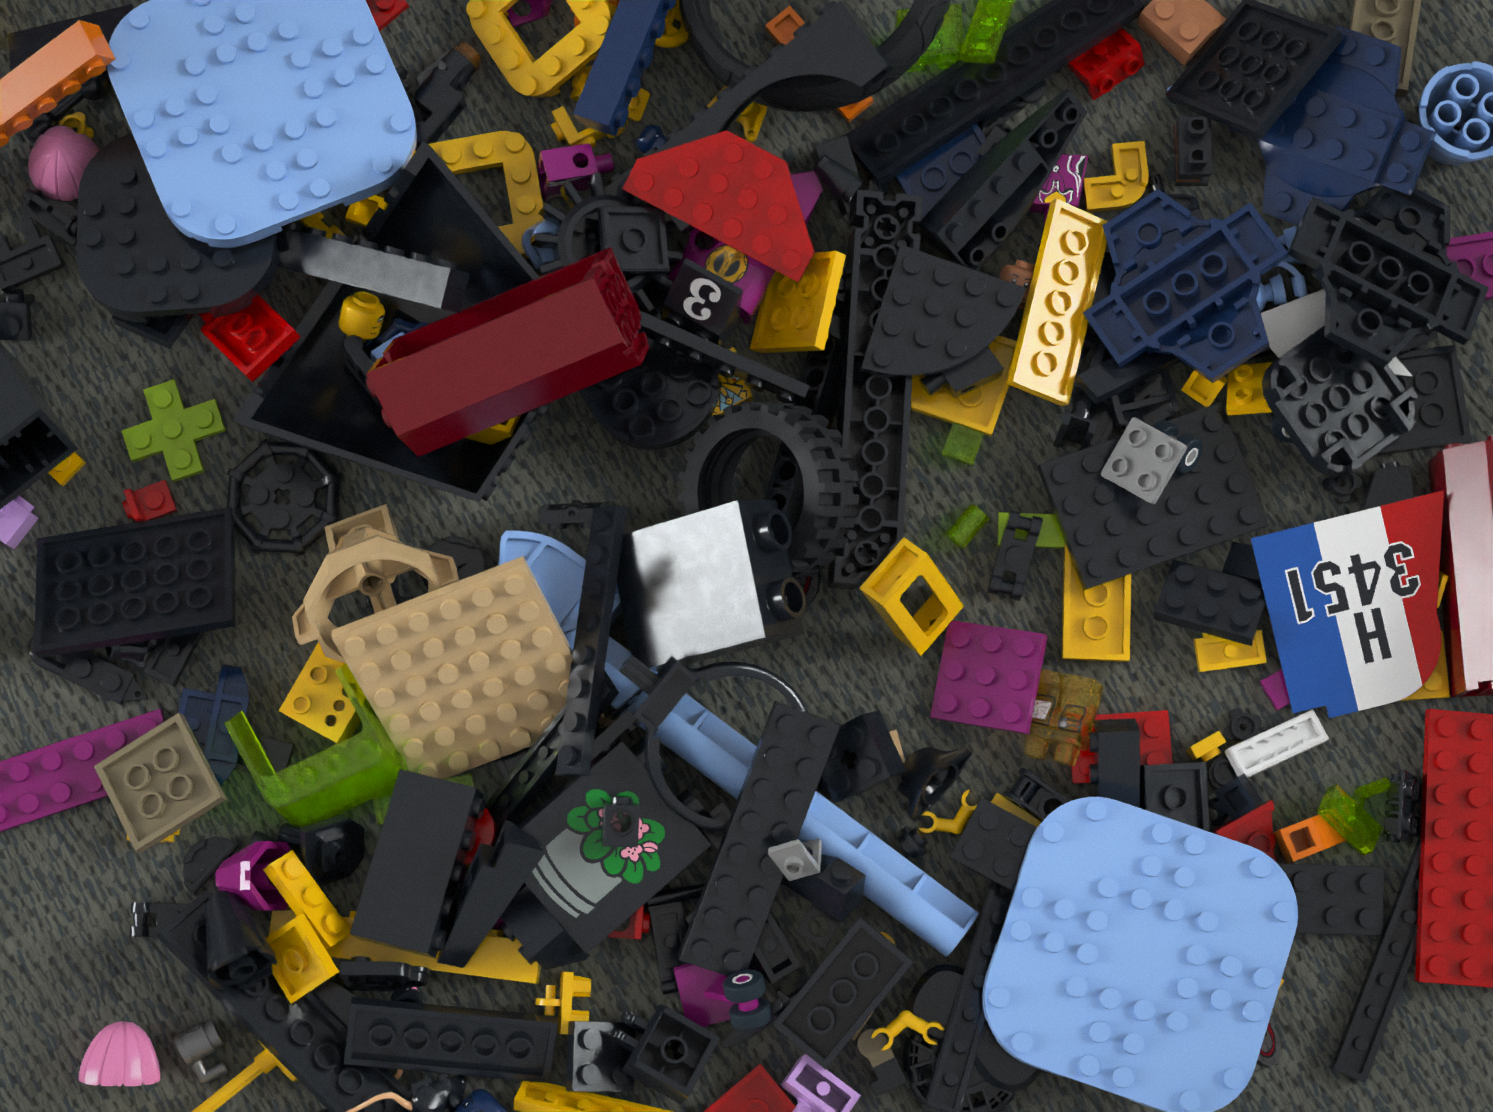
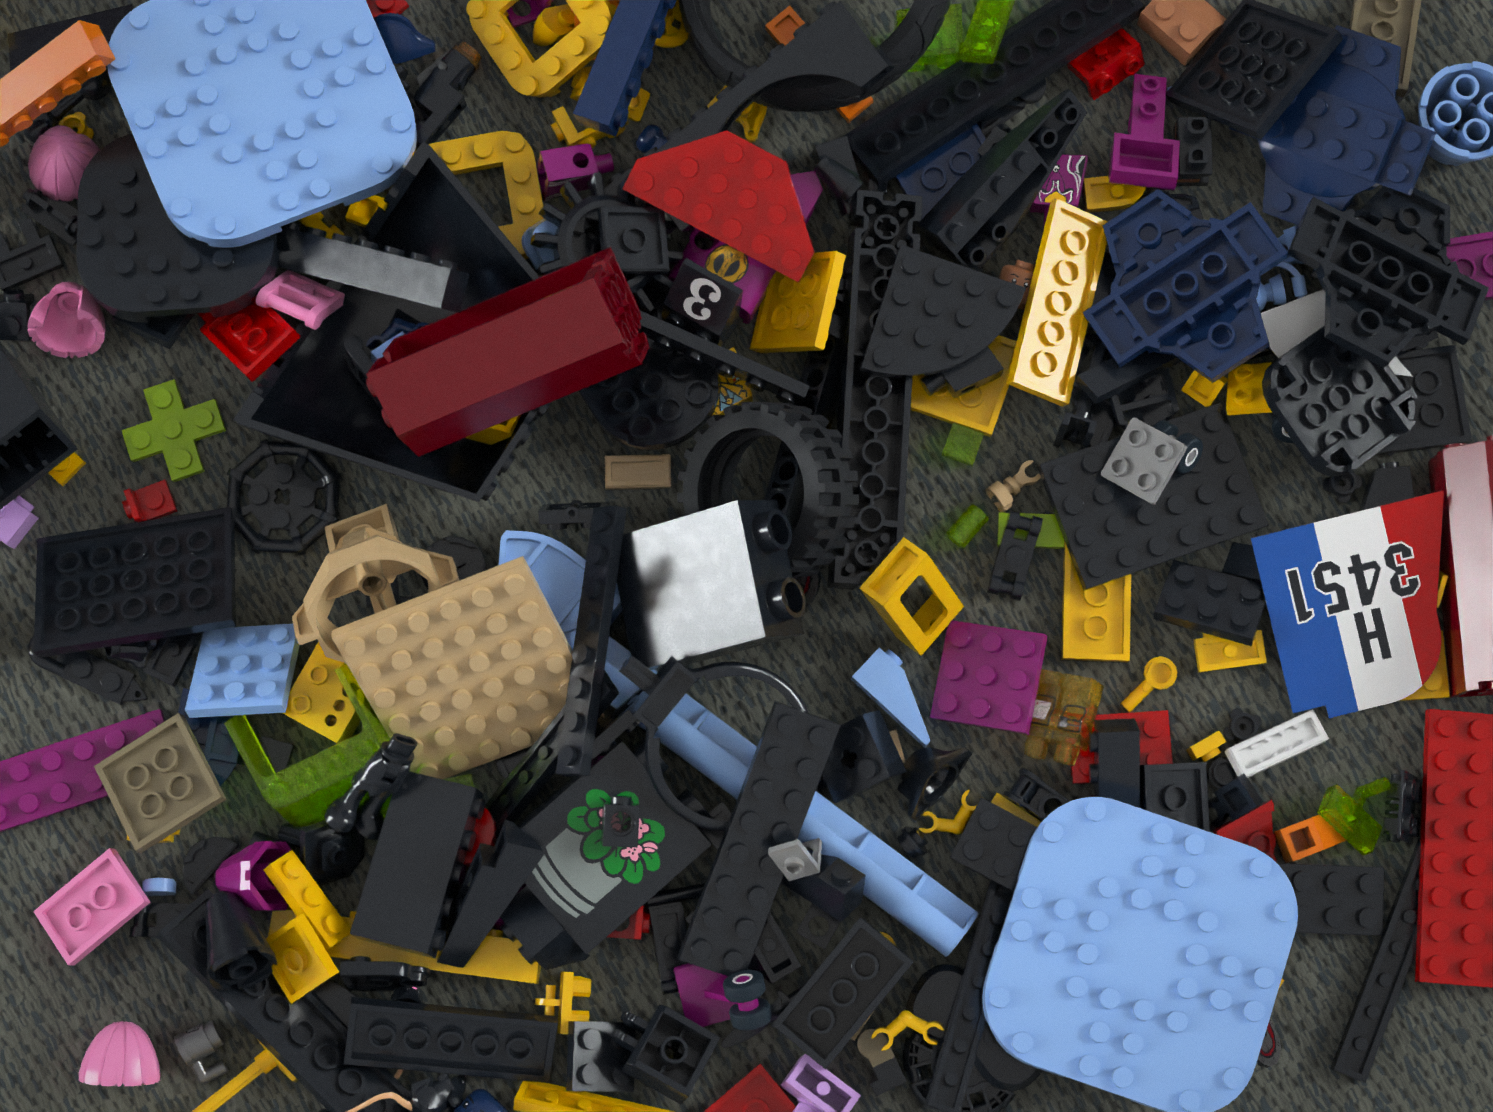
yellow head [338,292,385,343] -> none
magenta tile [1259,669,1290,711] -> none
none -> bright pink hair [27,282,106,358]
none -> bright pink plate [33,848,151,966]
none -> light blue tile [142,878,176,896]
none -> light blue plate [185,623,300,718]
none -> bright pink plate [256,270,345,330]
none -> black piece [324,733,418,840]
none -> dark blue hat [374,13,436,64]
none -> yellow plate [533,4,575,46]
none -> tan tile [605,454,671,490]
none -> light blue slope [851,647,931,748]
none -> tan piece [986,460,1041,513]
none -> magenta plate [1108,74,1180,190]
none -> yellow plate [1120,656,1177,713]

